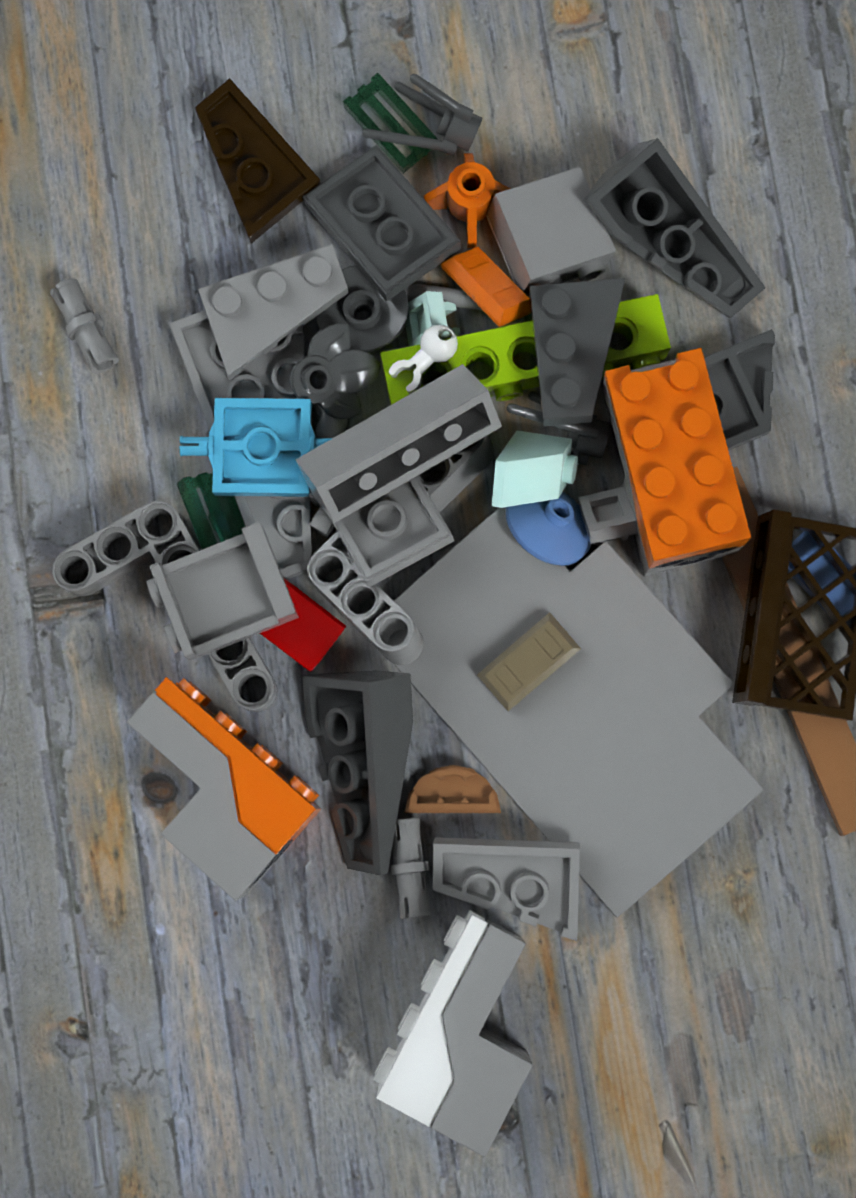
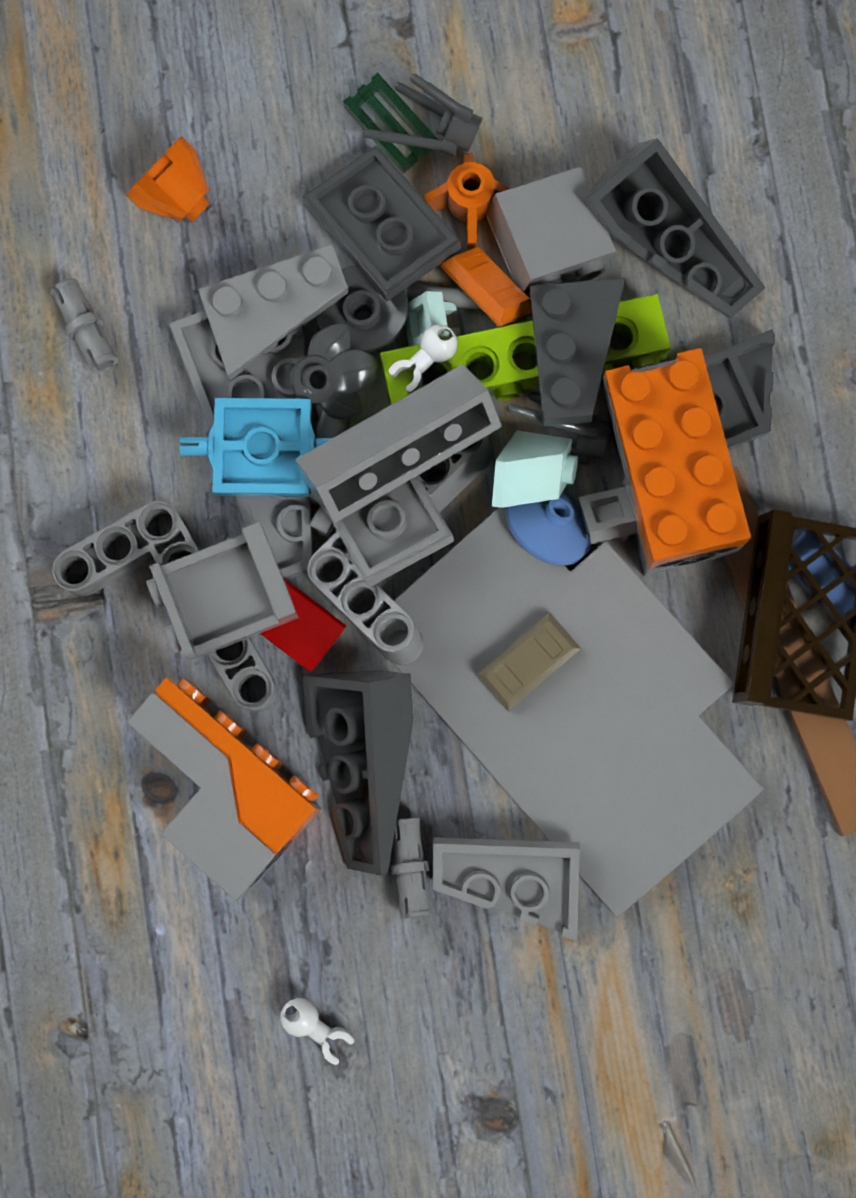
clear green tile [177,472,246,550] -> none
dark brown wing [195,78,321,244] -> none
piece [373,910,533,1157] -> none
medium nougat tile [405,765,501,813] -> none
none -> orange brick [126,136,210,223]
none -> white arm [280,998,354,1065]

